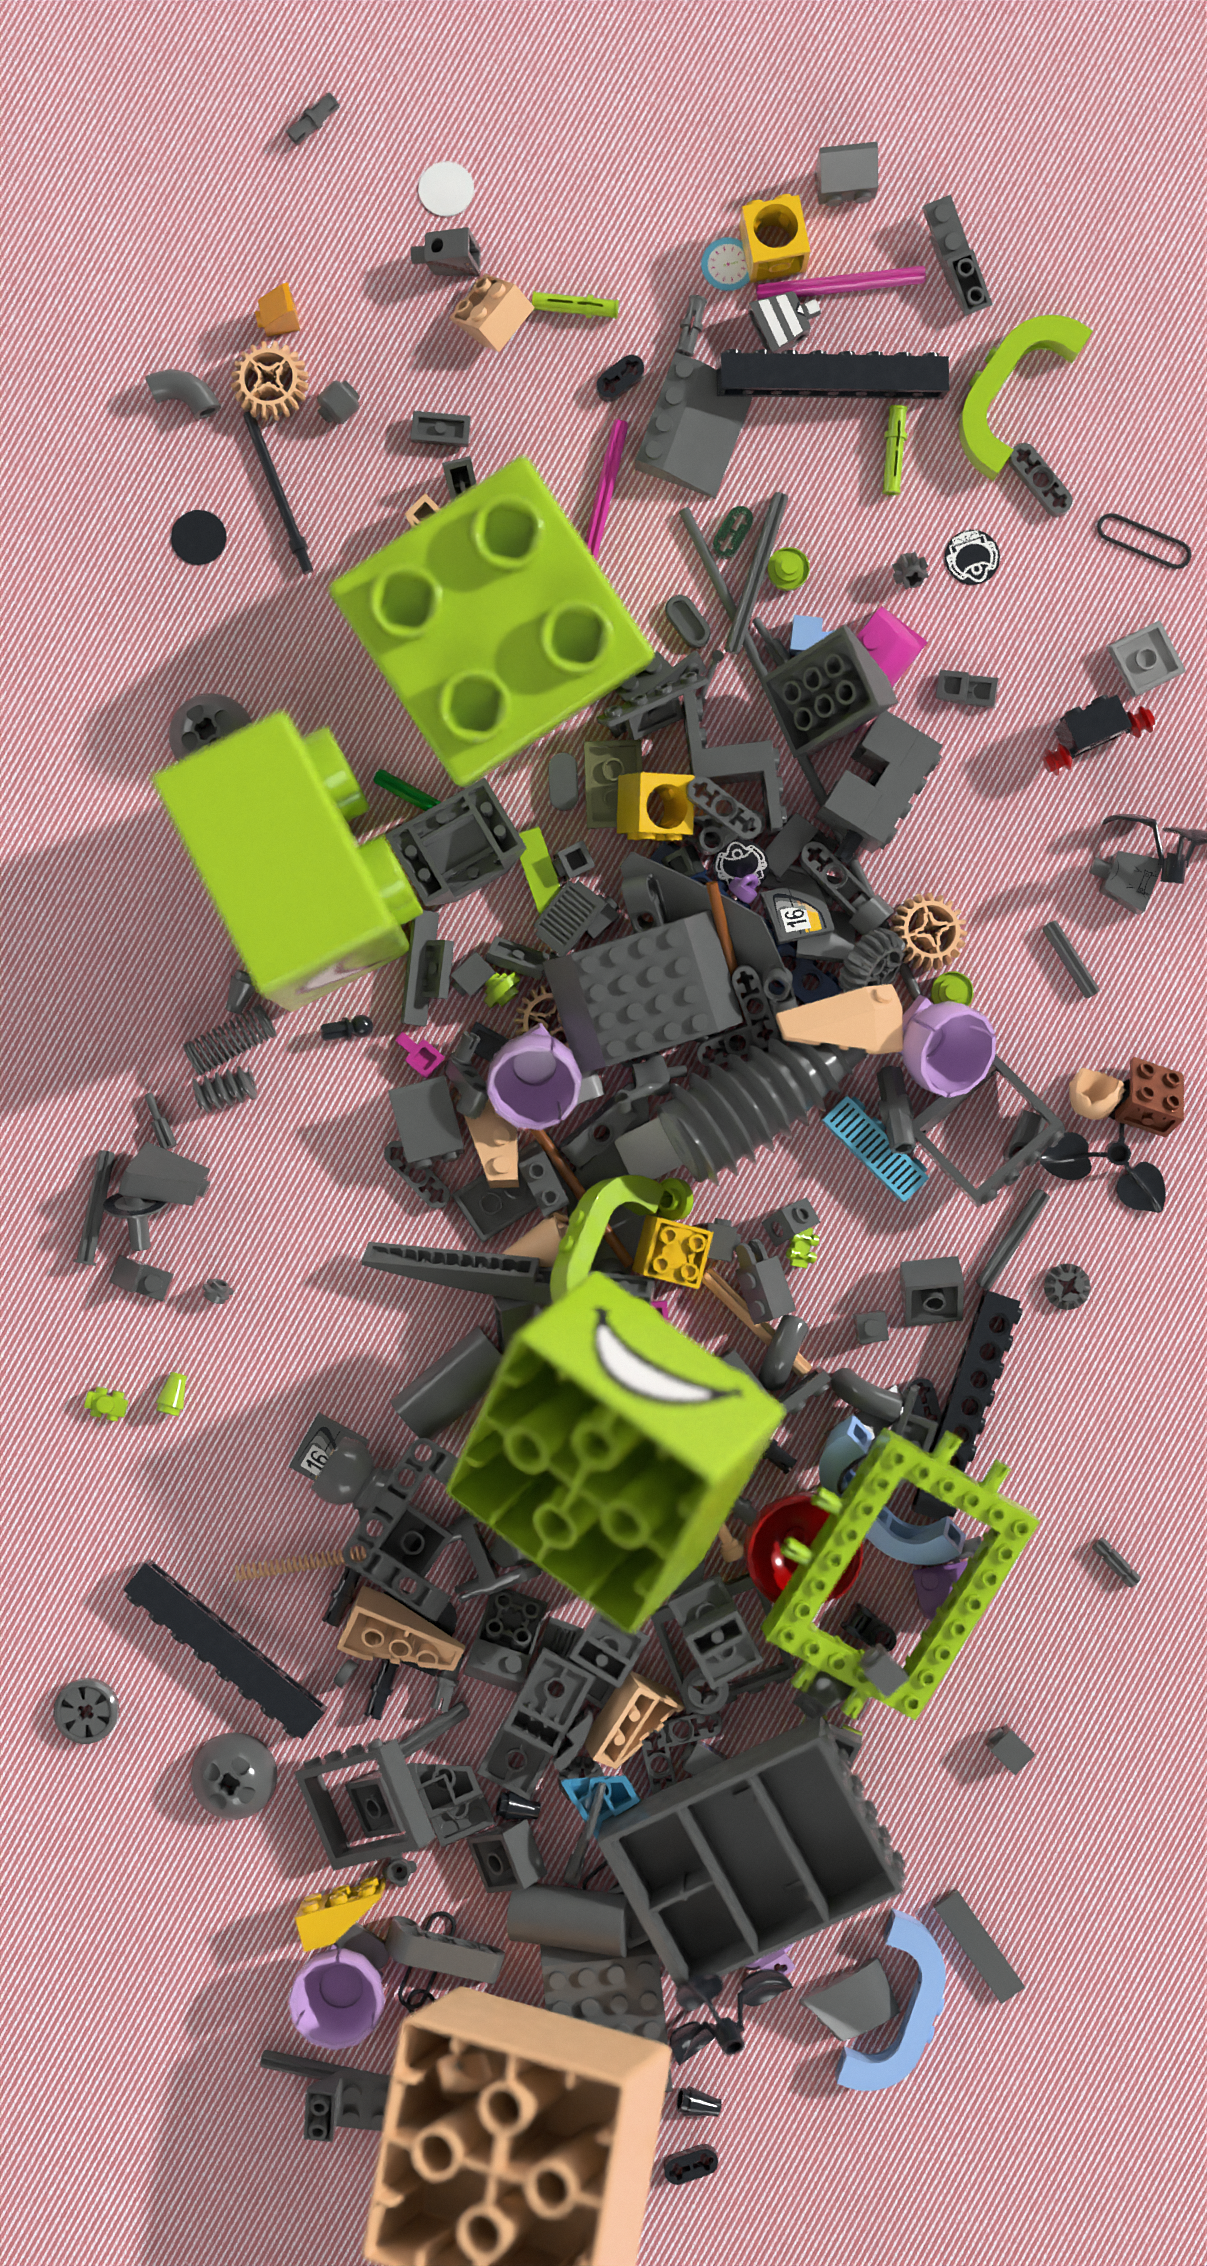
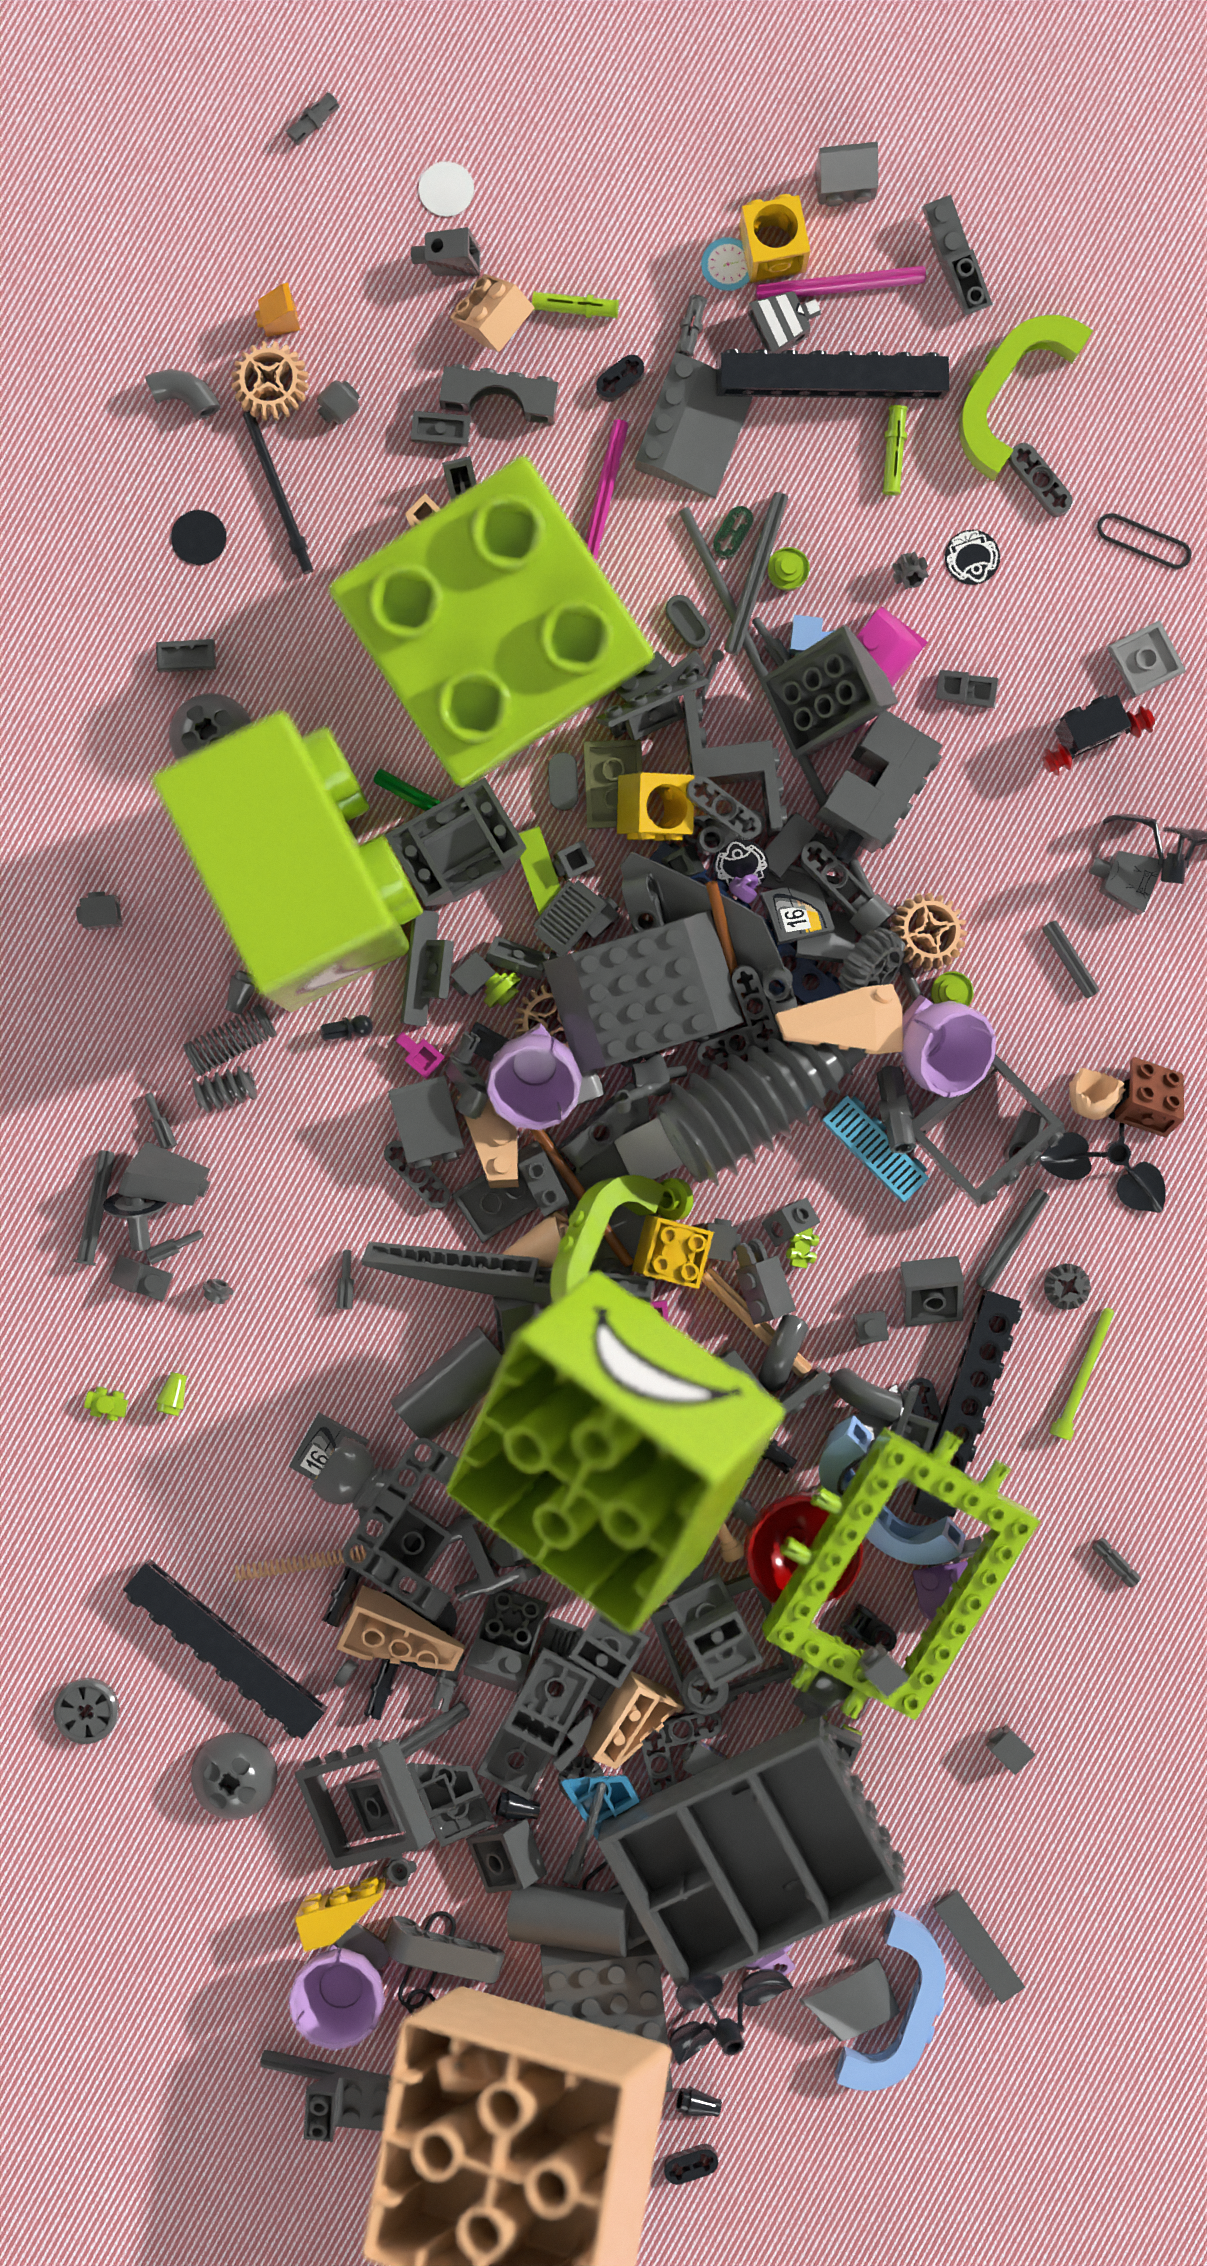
none -> dark grey brick [76,891,123,930]
none -> dark grey axle [145,1230,204,1265]
none -> dark grey plate [156,639,216,673]
none -> dark grey axle [336,1250,354,1310]
none -> dark grey arch [439,364,559,425]
none -> lime piece [1049,1307,1114,1442]

